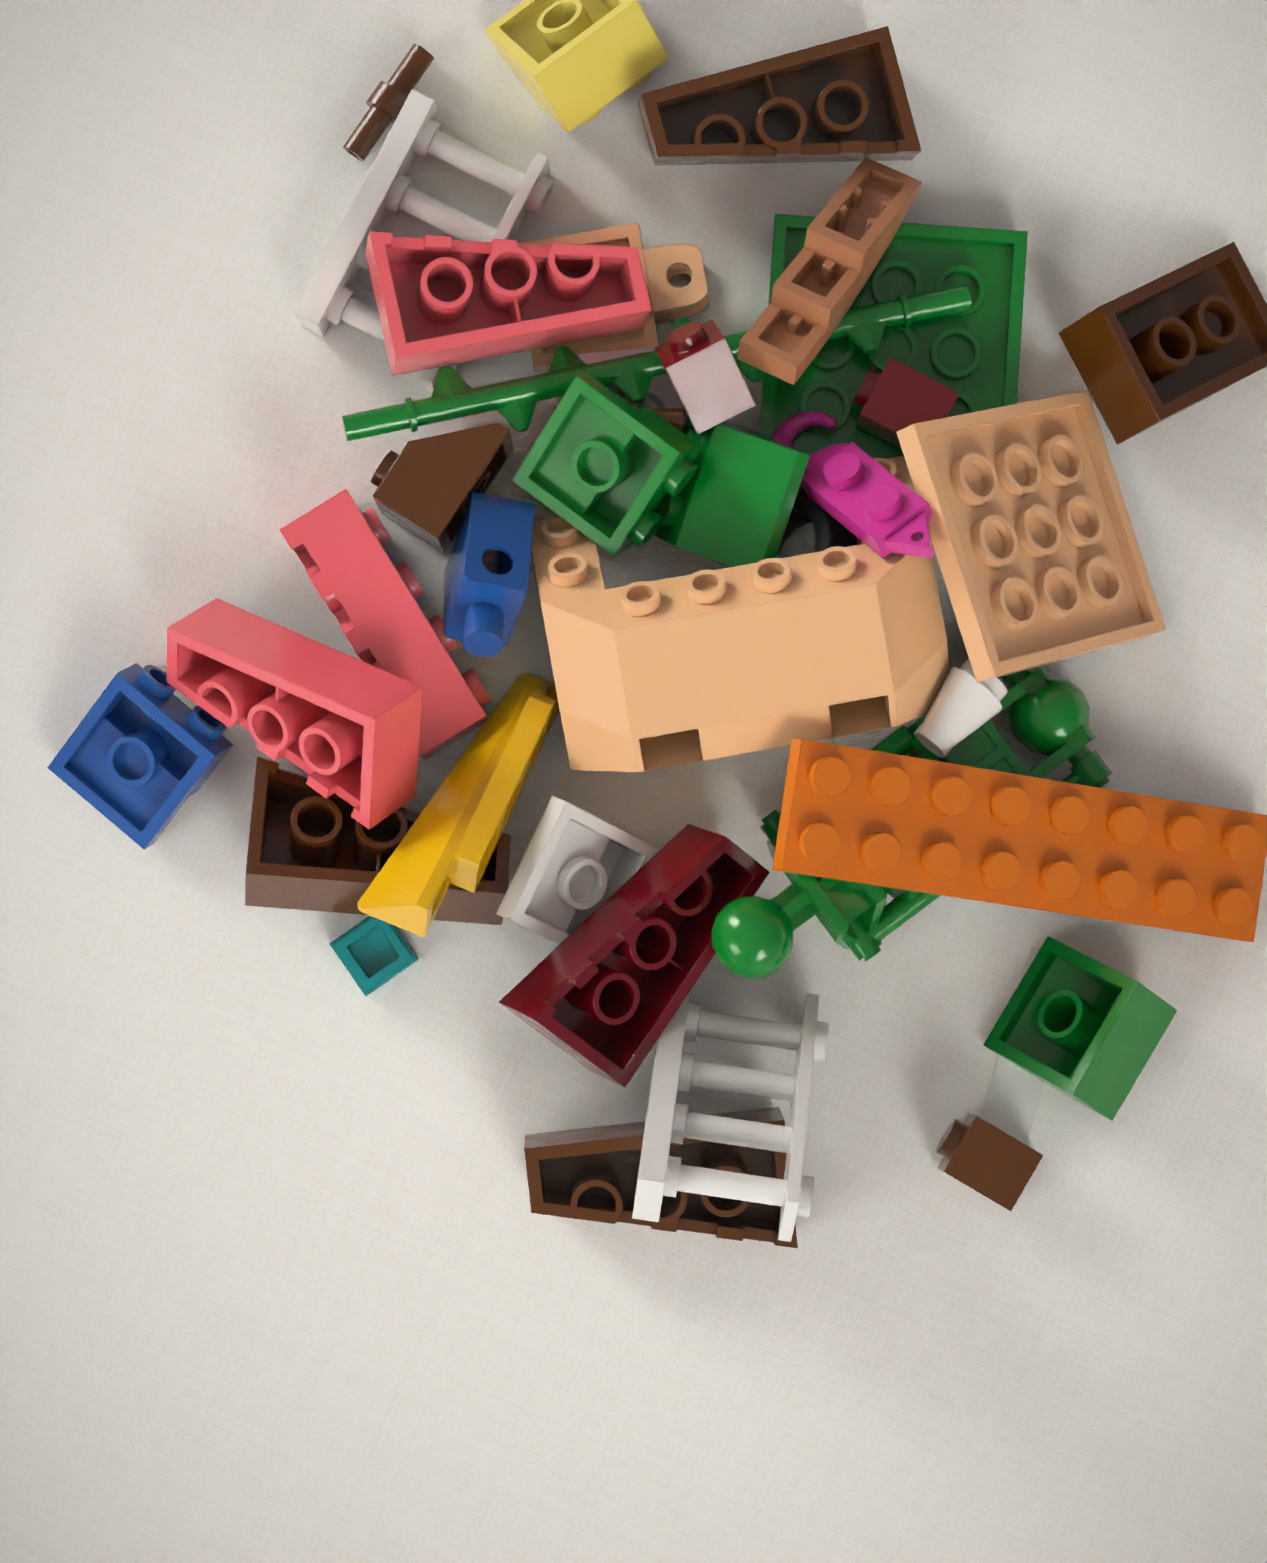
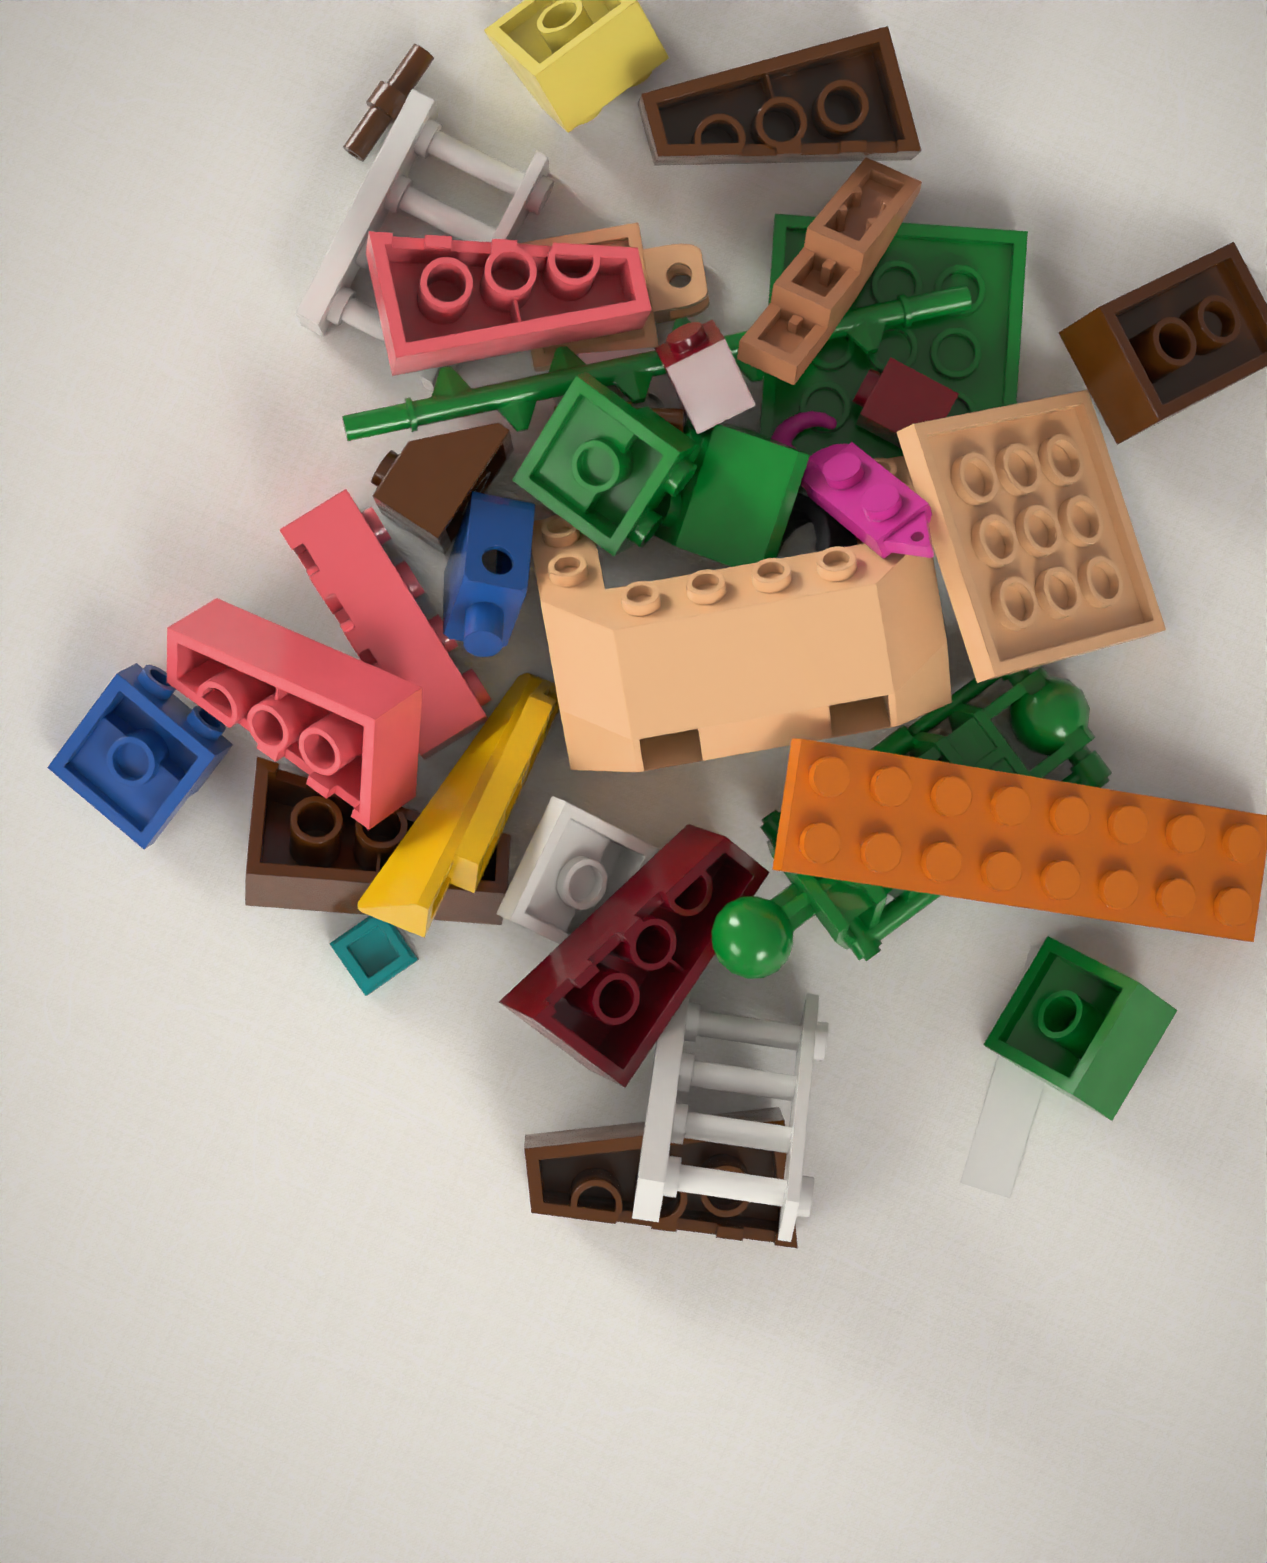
white cone [914,659,1007,758] -> none
reddish brown brick [936,1113,1043,1211] -> none

